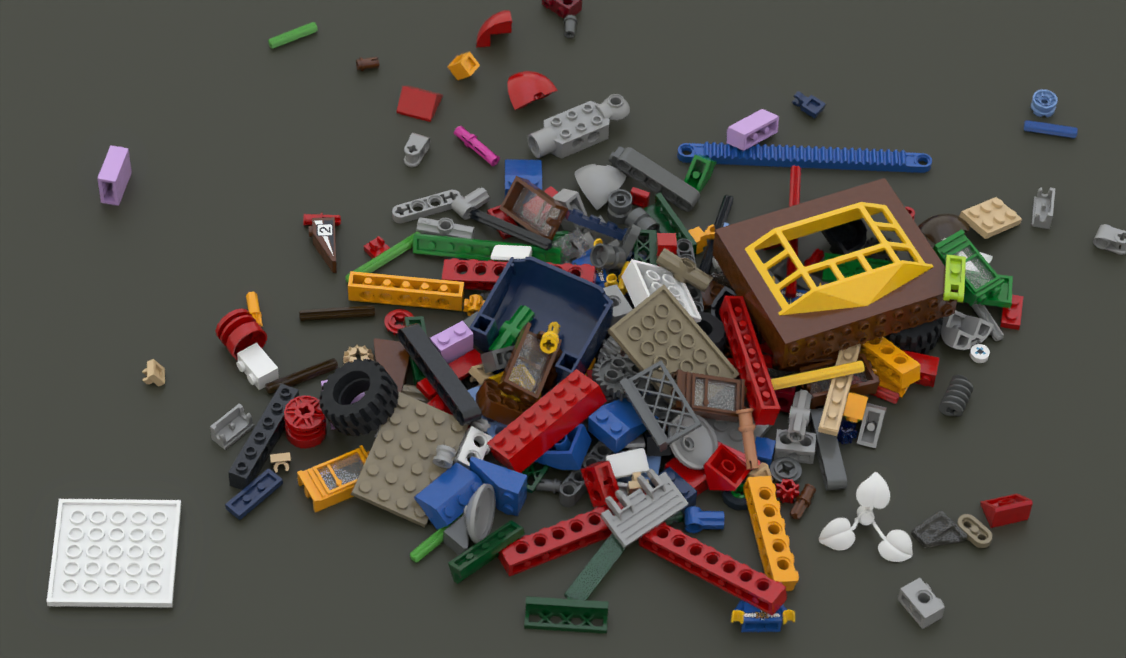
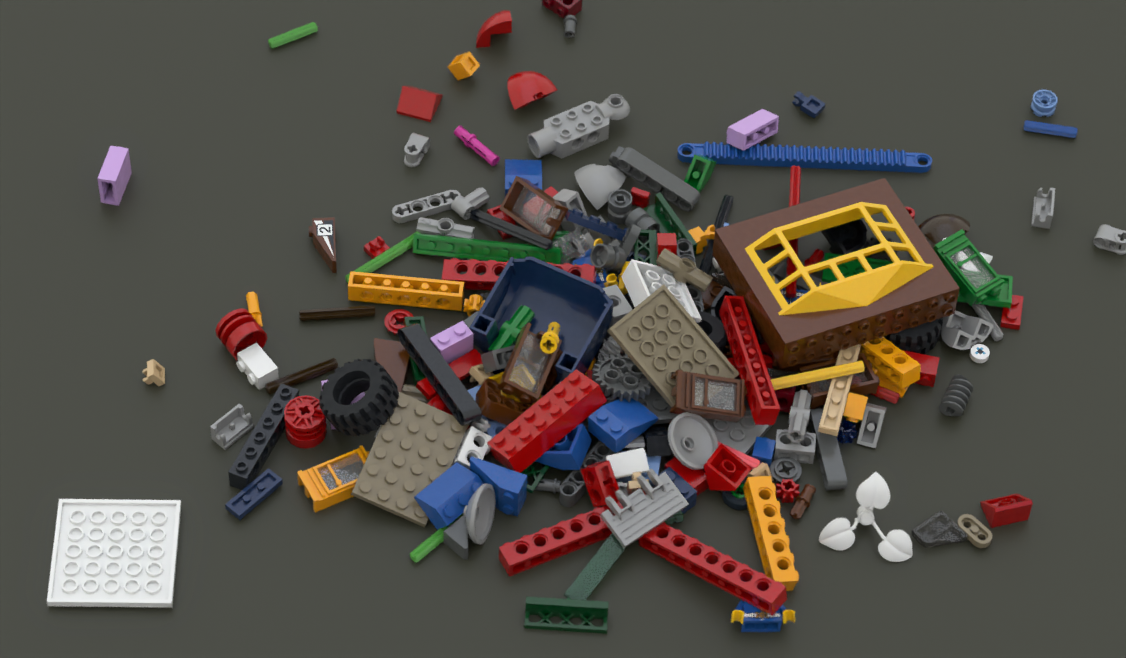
tan tile [270,452,291,473] -> none
red axle [303,213,341,226] -> none
tan gear [343,345,374,363] -> none
reddish brown pin [356,56,379,71] -> none
light grey wheel [432,445,456,468] -> none
dark green fence [448,520,525,584] -> none
white slope [491,245,532,261] -> none
dark grey fence [619,360,702,452] -> none
blue piece [684,506,724,533] -> none
nougat pin [736,408,759,470] -> none
light grey brick [898,578,945,629] -> none
lime plate [943,255,966,303] -> none
tan plate [959,197,1022,239] -> none

